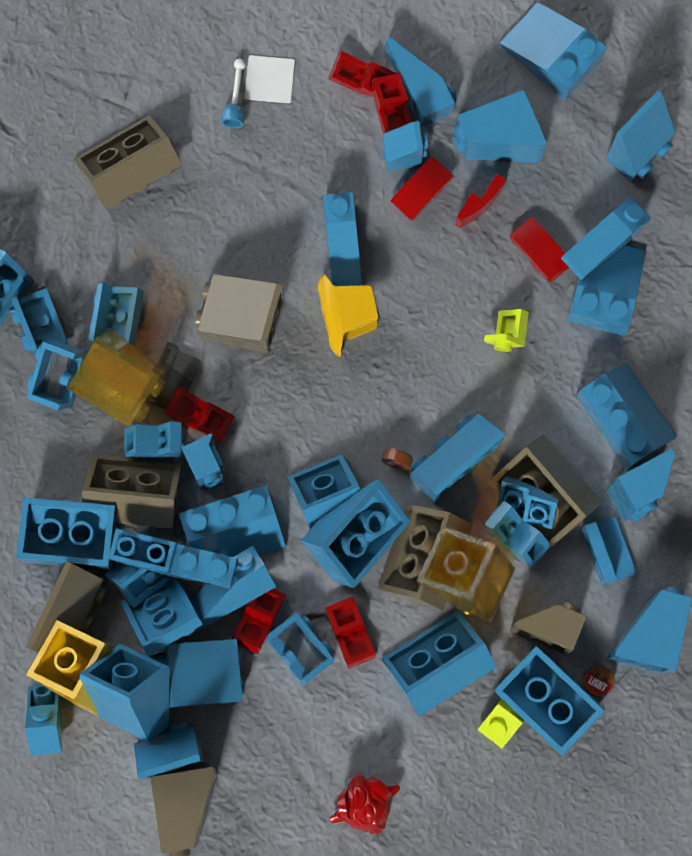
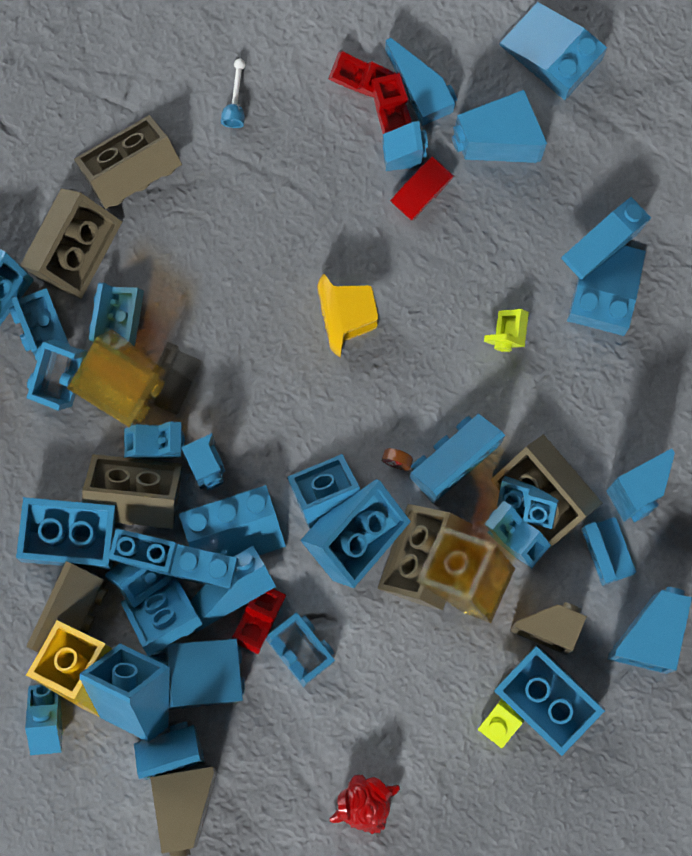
red slope [164,388,235,443] -> none
dark tan slope [194,274,284,355] -> none
white sticker [244,55,295,104] -> none
dark azure slope [323,192,362,286] -> none
red slope [325,596,377,669] -> none
dark azure slope [381,610,497,717] -> none
red slope [455,174,507,228] -> none
red slope [509,217,569,283] -> none
dark azure slope [576,364,677,470] -> none
tile [583,665,615,697] -> none
dark azure slope [606,91,675,183] -> none
none -> dark tan slope [20,188,122,299]

